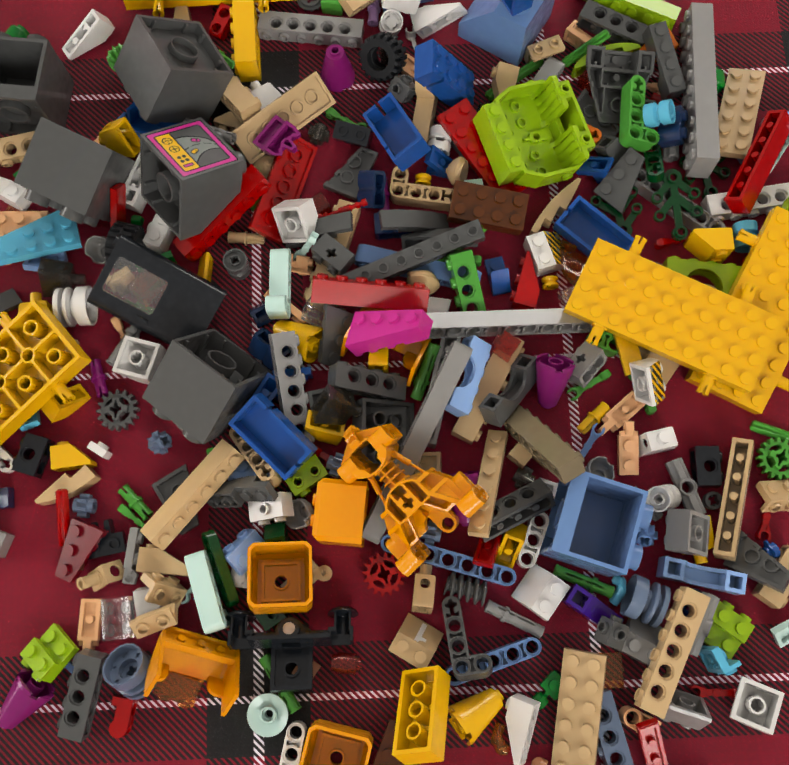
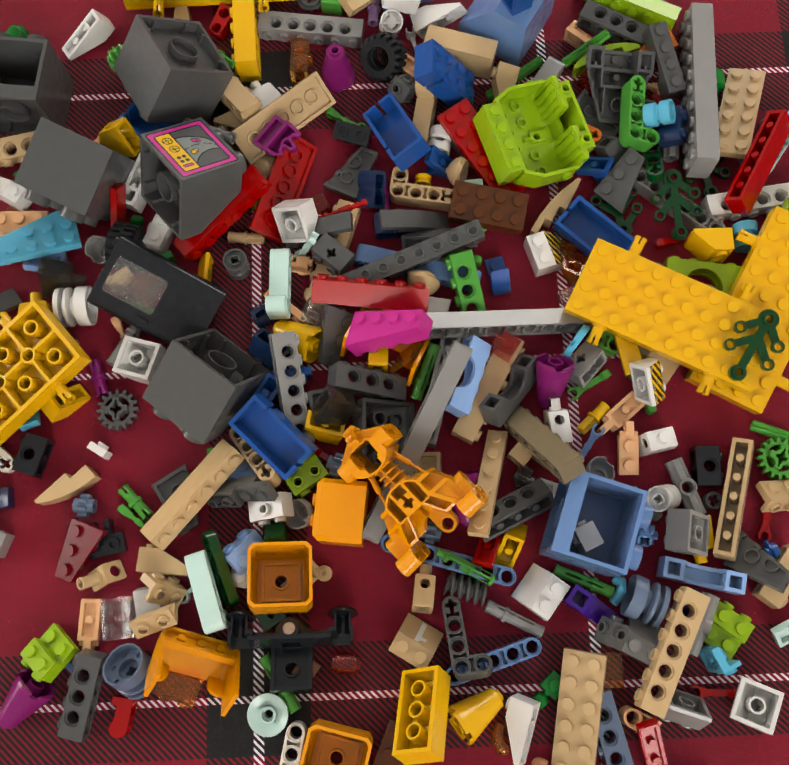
yellow slope [50,441,97,472] -> none
red axle [55,489,70,547] -> none
light grey hinge [122,527,144,585] -> none
sand blue gear [147,430,172,455] -> none
clear smoke gear [307,123,330,146] -> none
red gear [362,552,406,597] -> none
red slope [509,251,540,310] -> none
white beam [516,512,549,569] -> none
tan bracket [524,34,565,64] -> none
yellow bush [541,275,559,290] -> none
none -> clear orange brick [290,40,313,83]
none -> clear orange piece [390,340,424,373]
none -> tan brick [423,24,498,80]
none -> bright green piece [436,548,495,586]
none -> white torso [543,397,573,442]
none -> medium azure tile [562,324,590,358]
none -> white brick [572,519,604,554]
none -> dark green plant [723,309,785,381]

